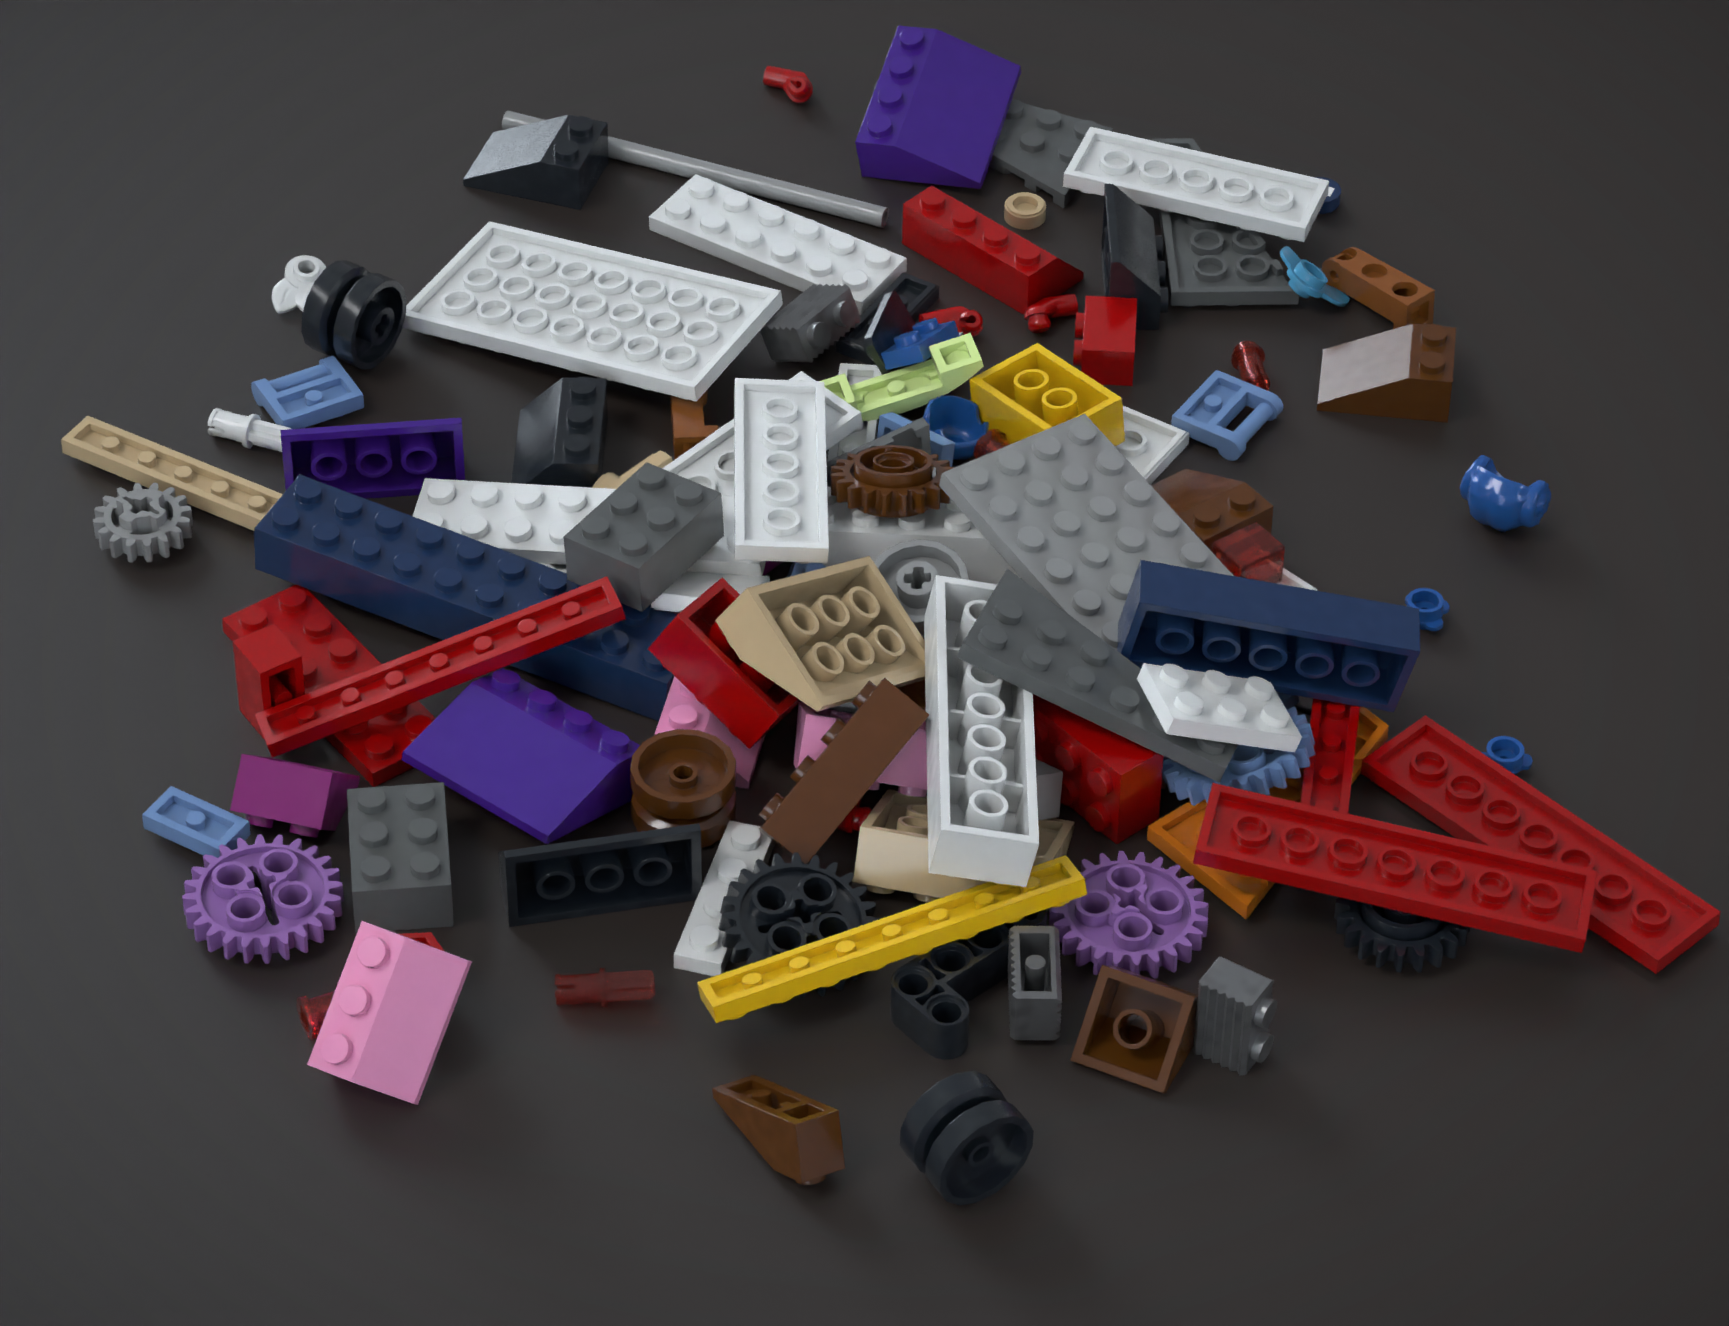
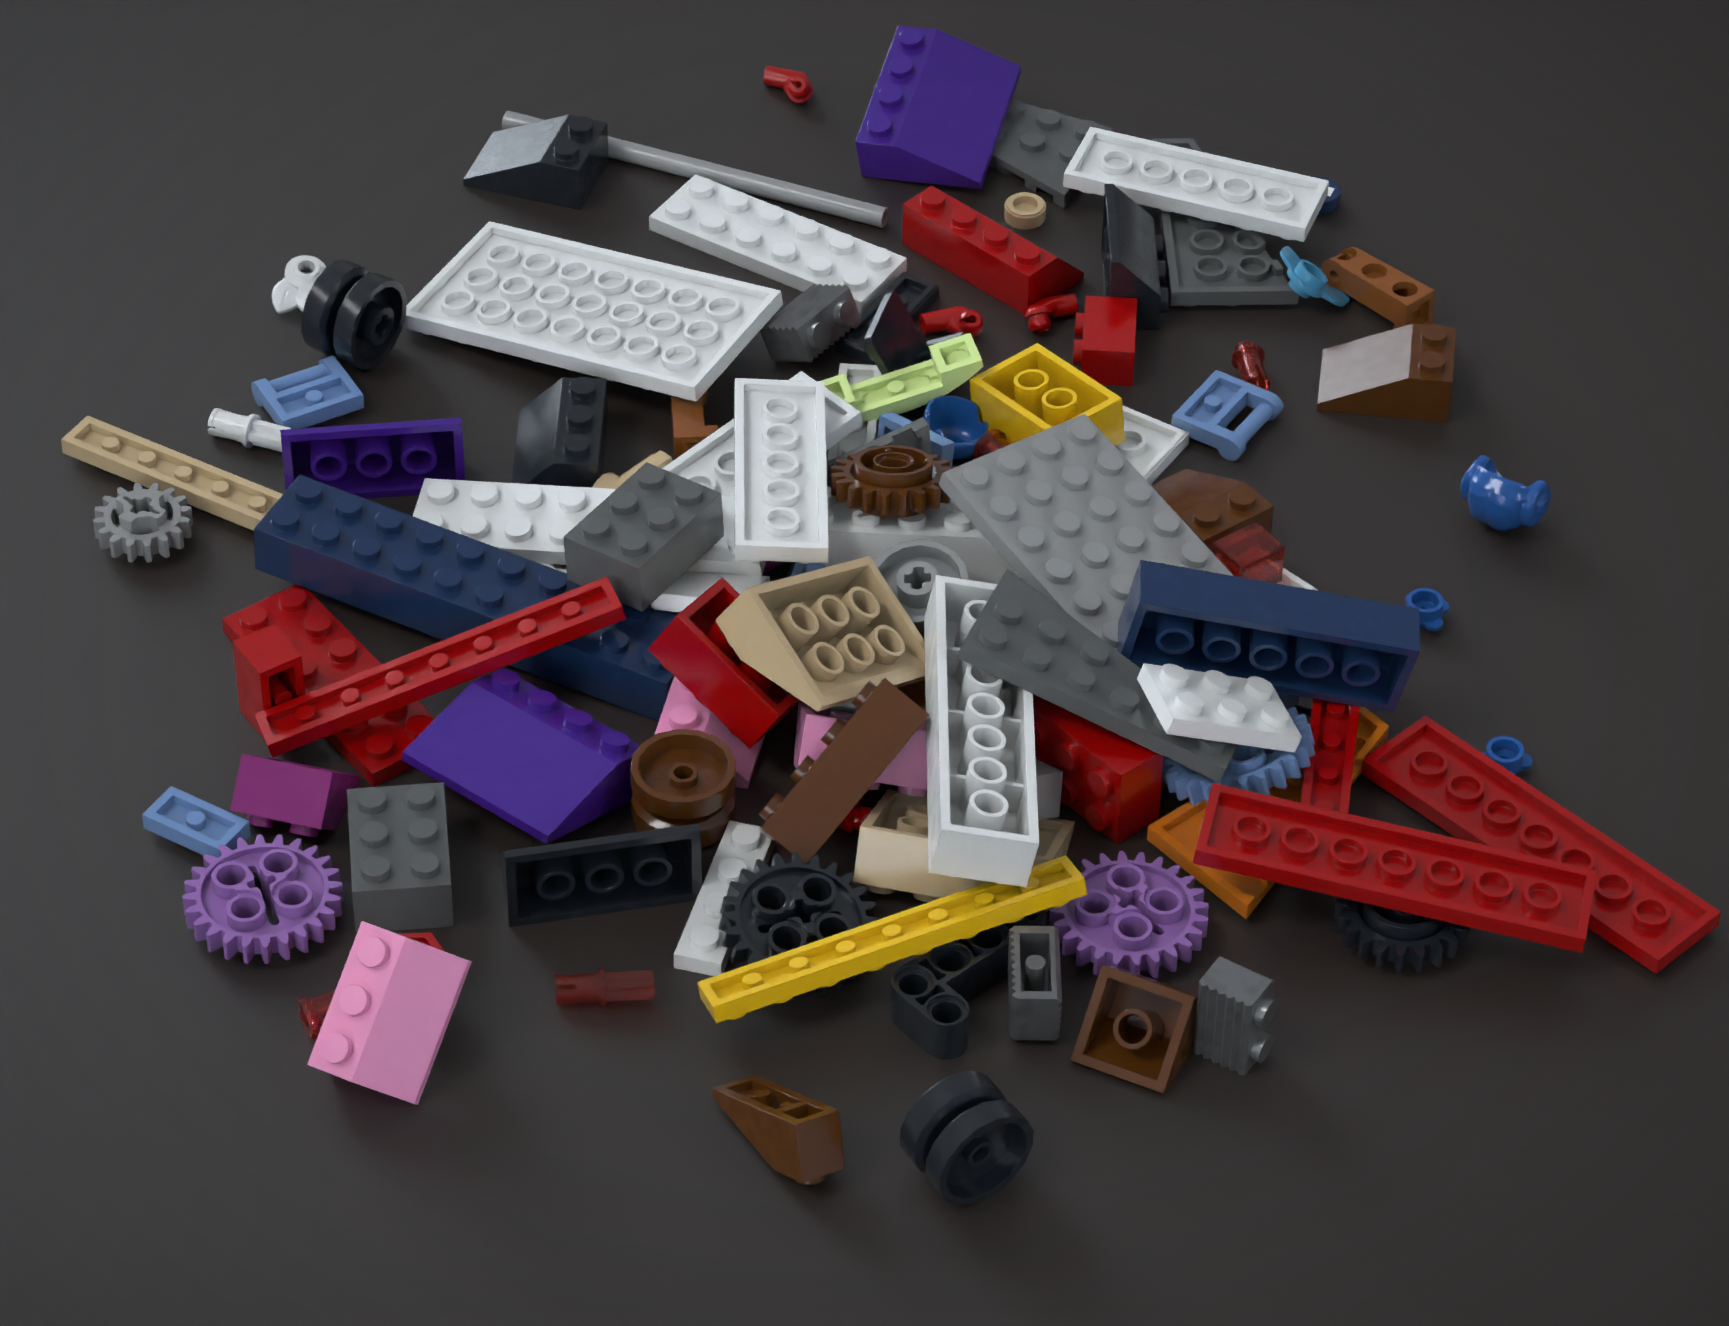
blue plate [881,318,960,370] -> none

